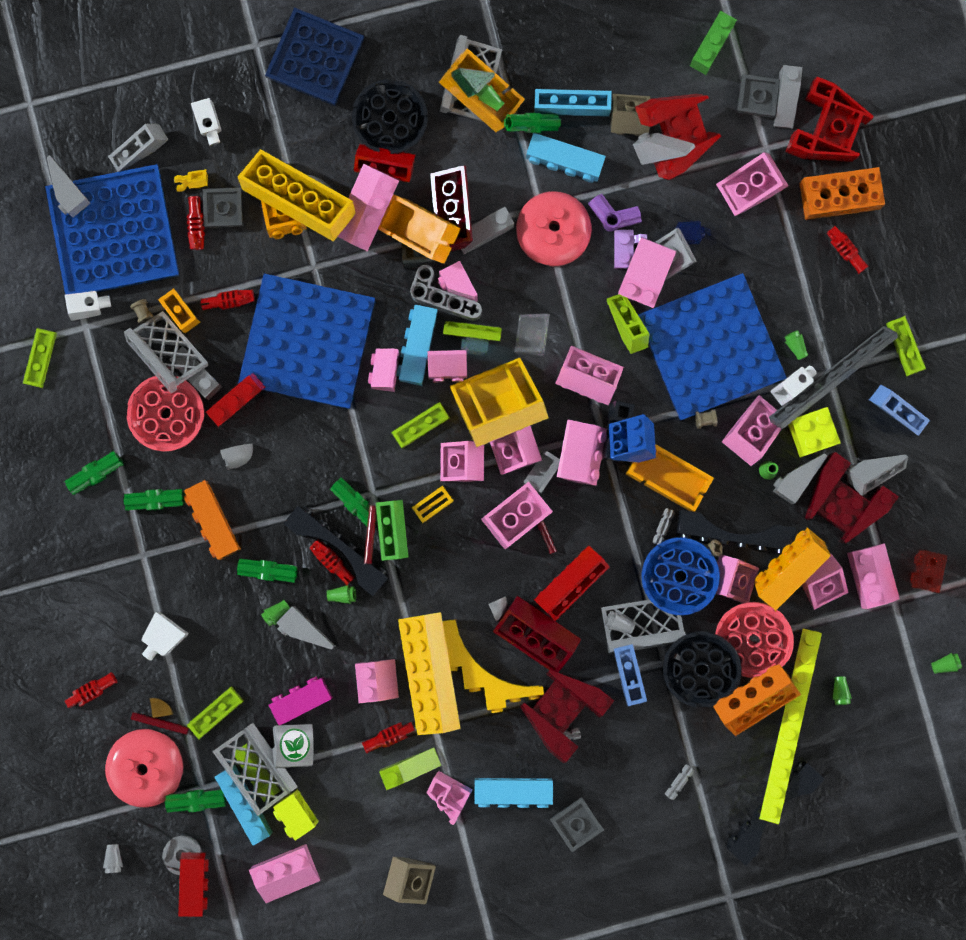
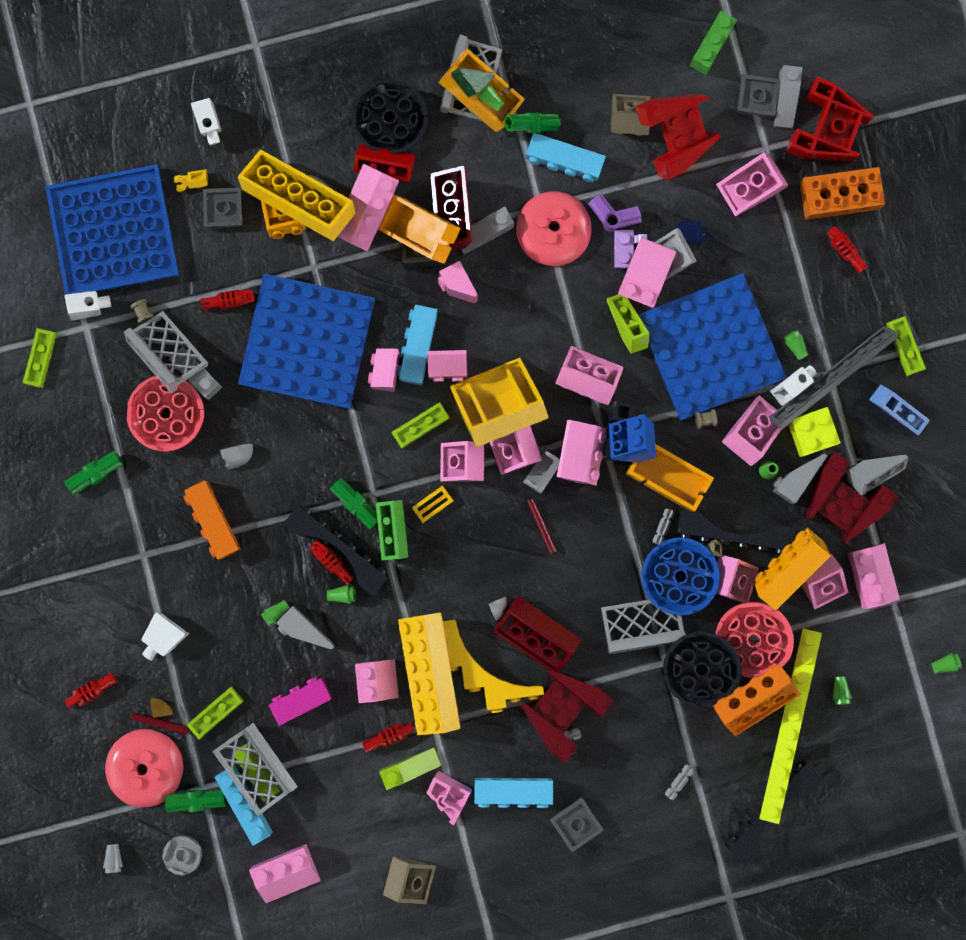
light grey slope [47,155,90,217] -> none
light grey slope [108,124,168,172] -> none
green piece [124,489,185,511] -> none
light orange brick [158,288,200,333] -> none
red brick [178,852,209,917] -> none
red hinge [187,196,205,250] -> none
red brick [206,373,266,427] -> none
green piece [237,558,297,583] -> none
dark blue plate [265,7,364,106] -> none
slope [272,724,313,768] -> none
neon yellow brick [273,789,319,841] -> none
dark red bar [364,506,377,564] -> none
light grey beam [410,265,482,321] -> none
lime tile [443,321,502,341] -> none
clear light blue brick [461,337,489,357] -> none
bright pink slope [481,482,553,549] -> none
clear slope [514,314,550,356] -> none
medium azure brick [534,89,611,116] -> none
red brick [534,546,610,621] -> none
light grey cone [605,611,635,634] -> none
medium blue slope [614,644,647,706] -> none
light grey slope [633,133,695,165] -> none
clear red brick [911,550,948,593] -> none

